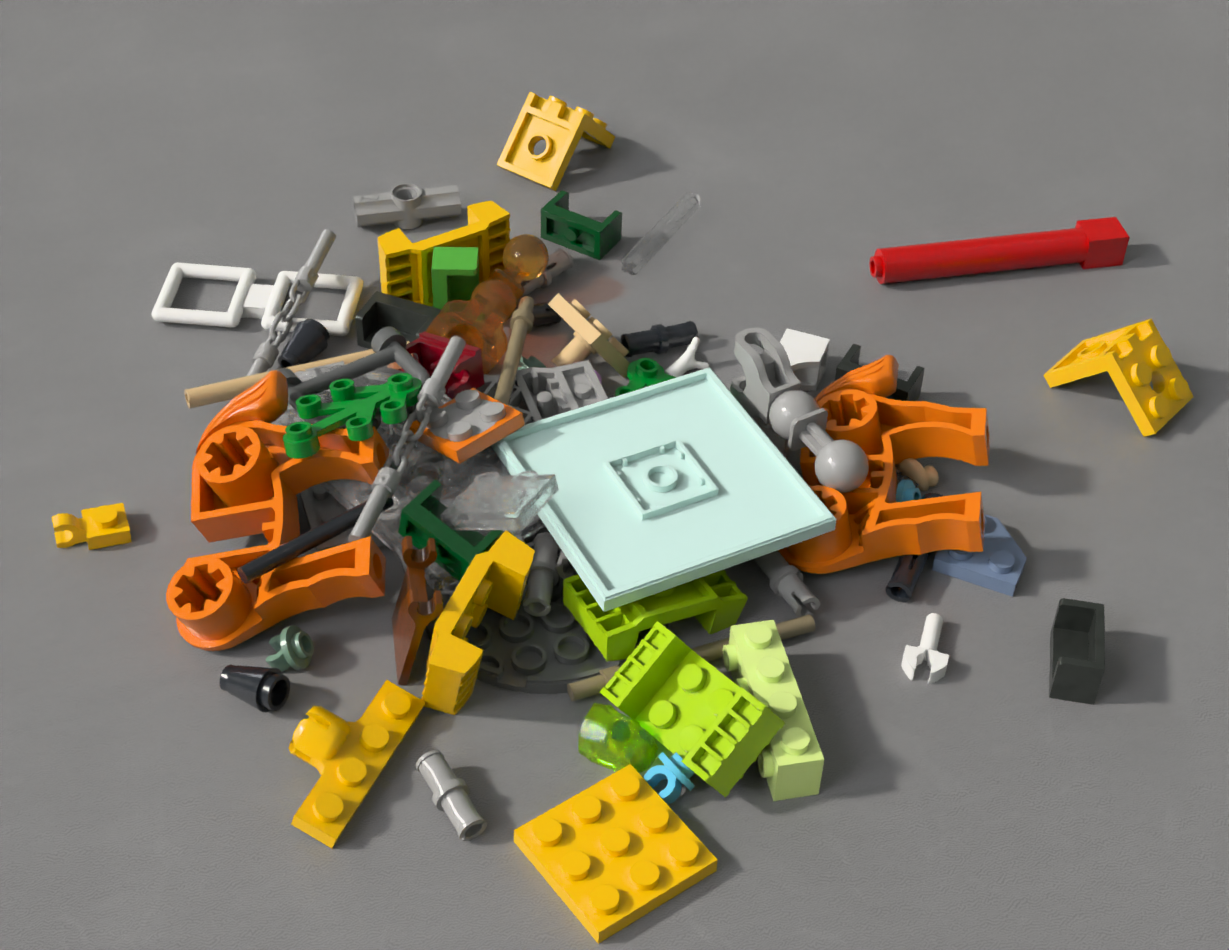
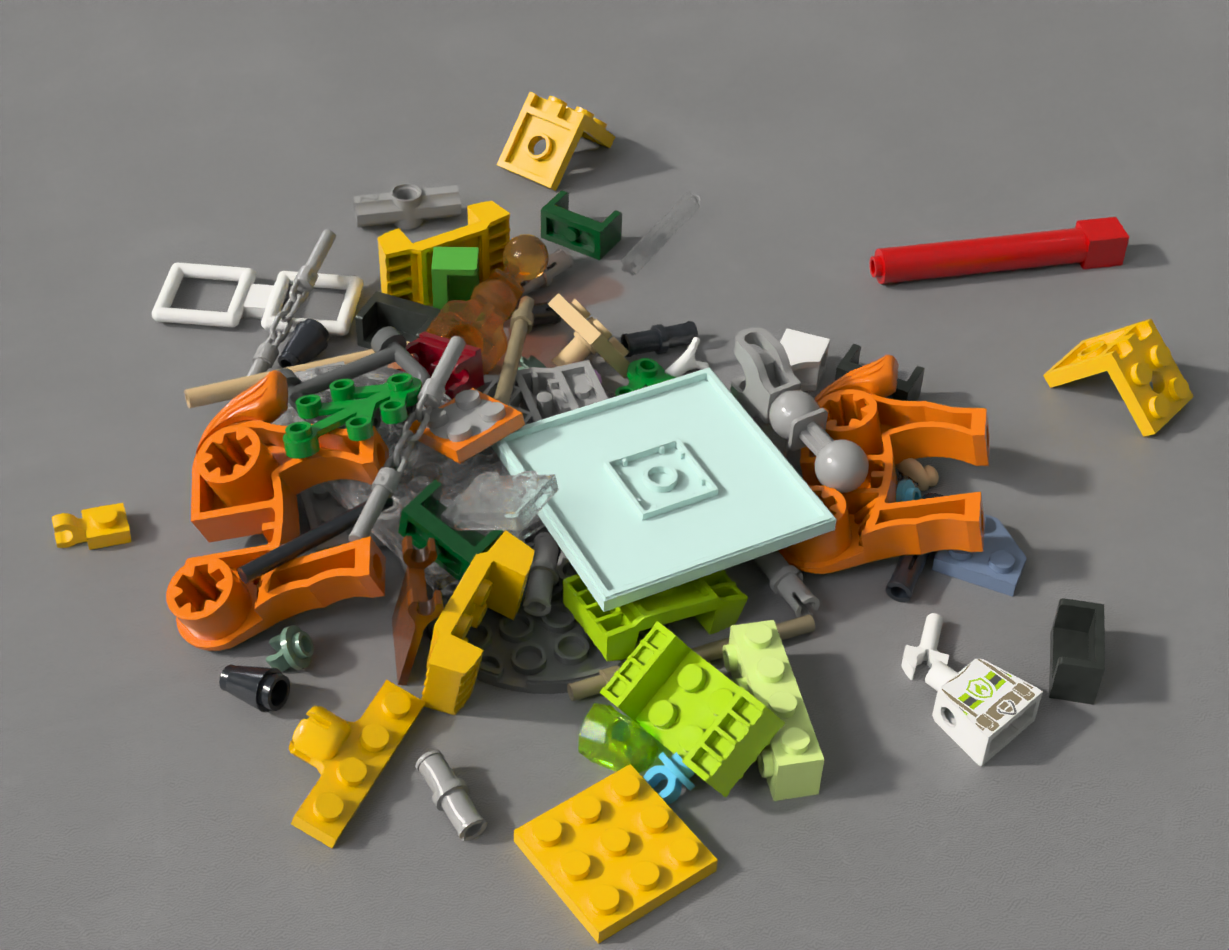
none -> white torso [925,659,1043,767]

